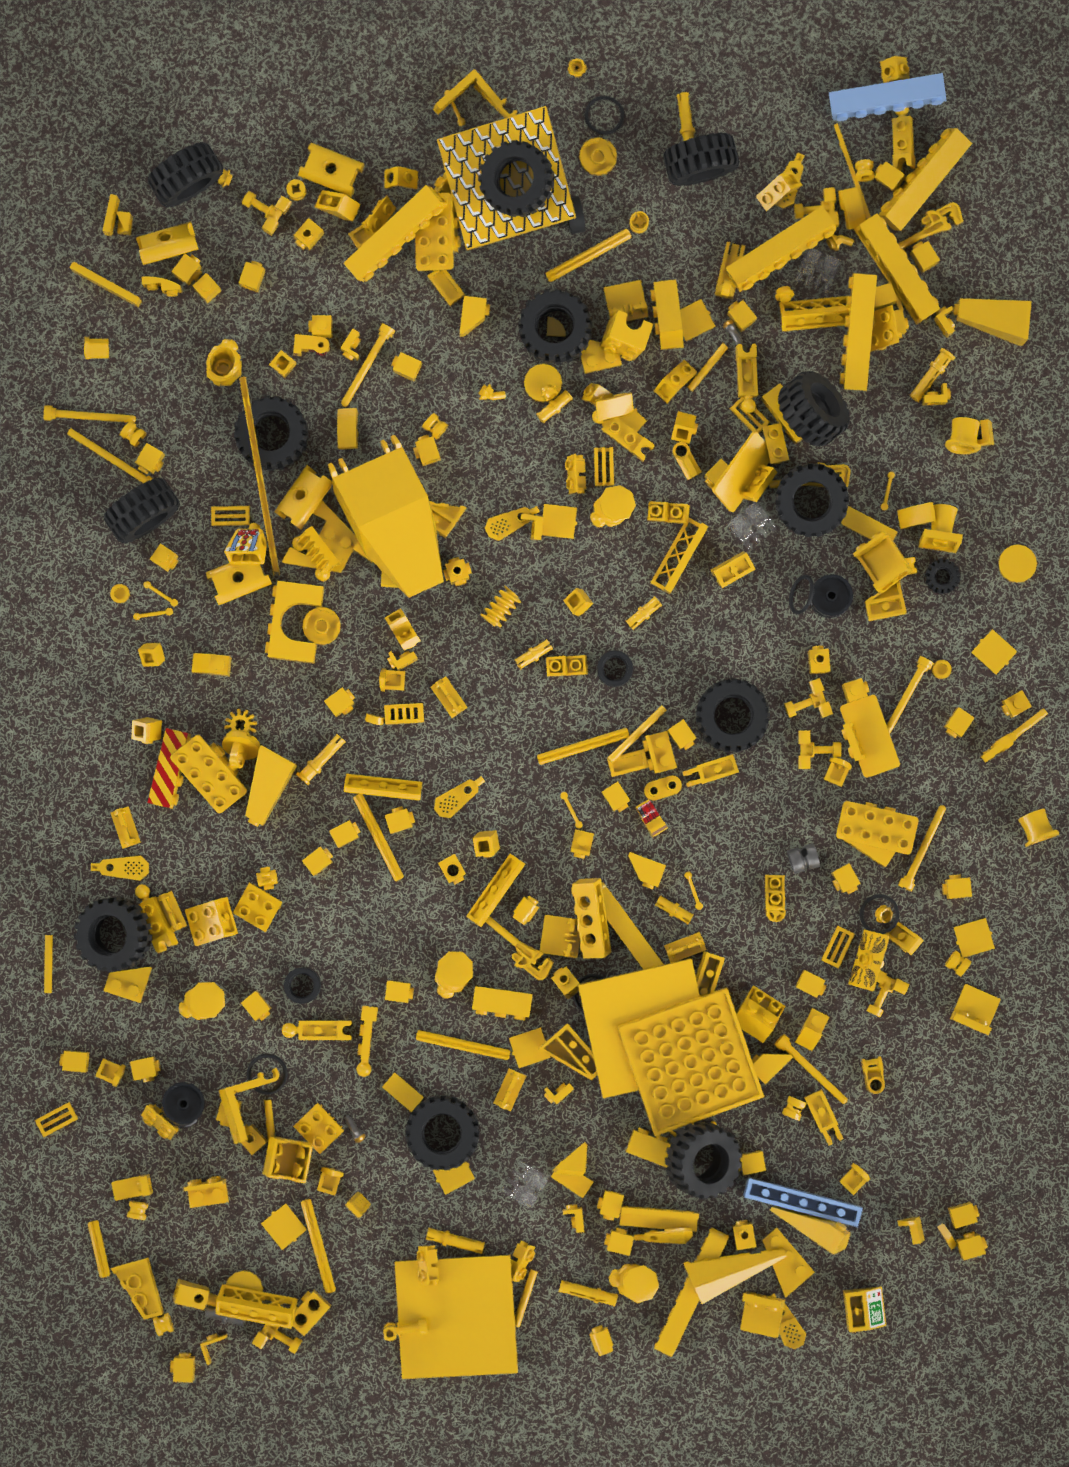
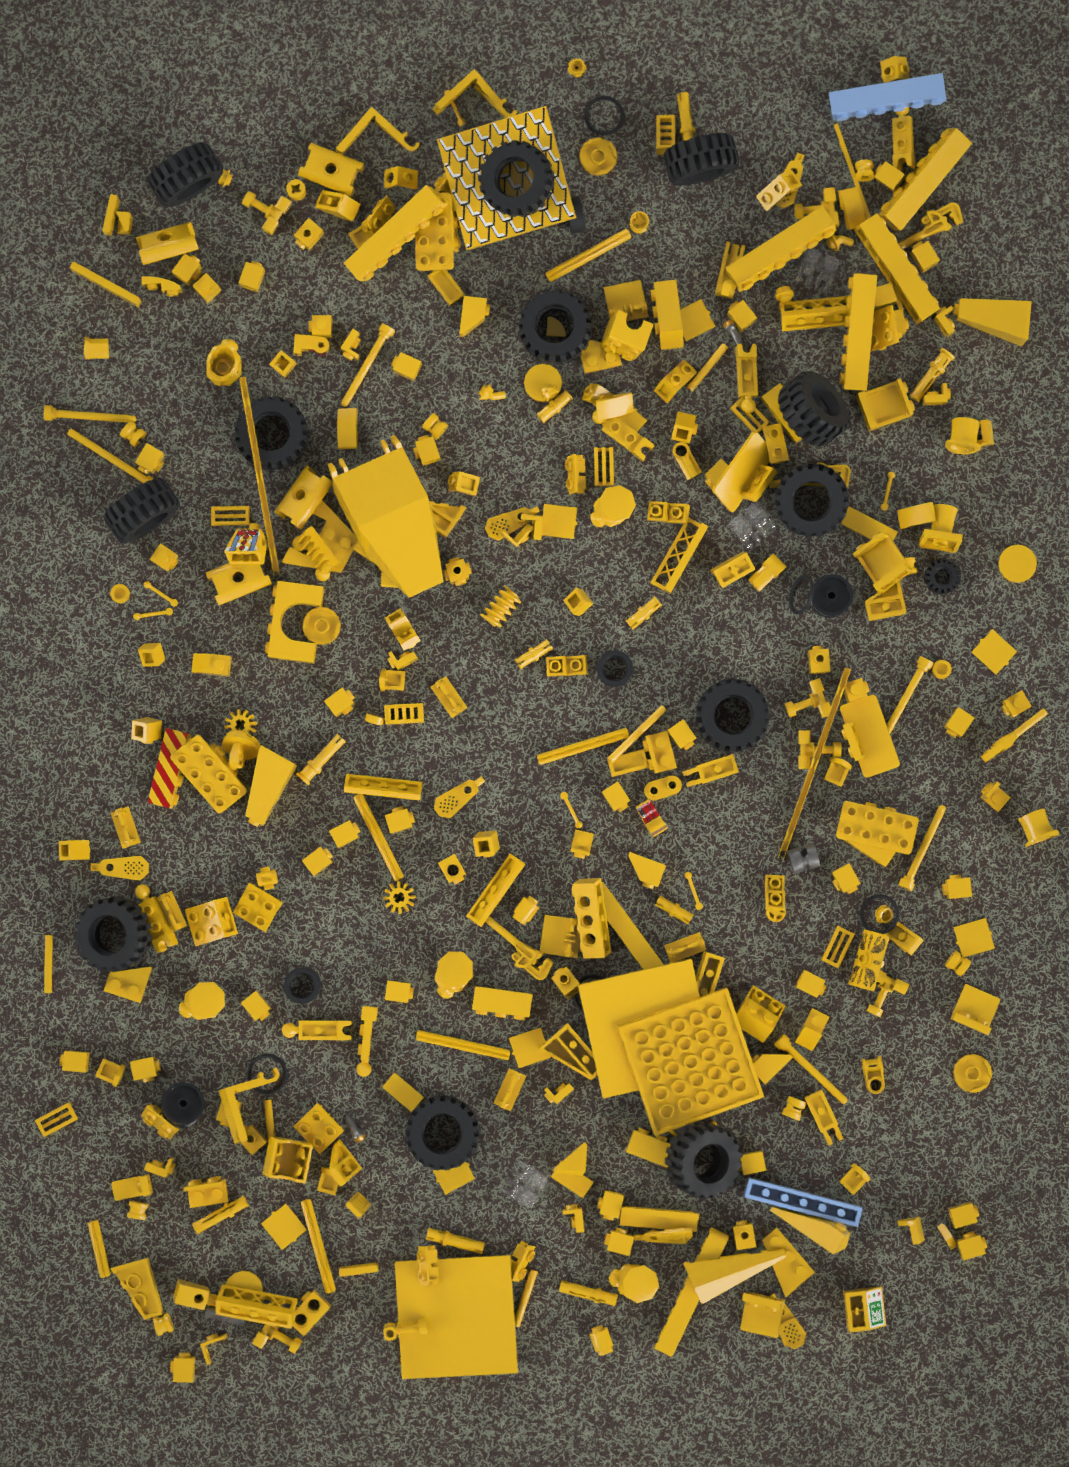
none -> yellow brick [59,840,90,861]
none -> yellow bracket [144,1157,176,1178]
none -> yellow pin [192,1195,249,1234]
none -> yellow wing [329,1139,362,1186]
none -> yellow hinge [336,107,420,155]
none -> yellow tile [339,1262,379,1277]
none -> yellow gear [383,881,416,914]
none -> yellow bracket [448,471,480,496]
none -> yellow bracket [497,524,534,547]
none -> yellow slope [656,115,675,155]
none -> yellow piece [748,553,787,592]
none -> yellow piece [778,668,851,860]
none -> yellow panel [856,378,915,431]
none -> yellow tile [953,1054,992,1093]
none -> yellow bracket [980,781,1011,812]

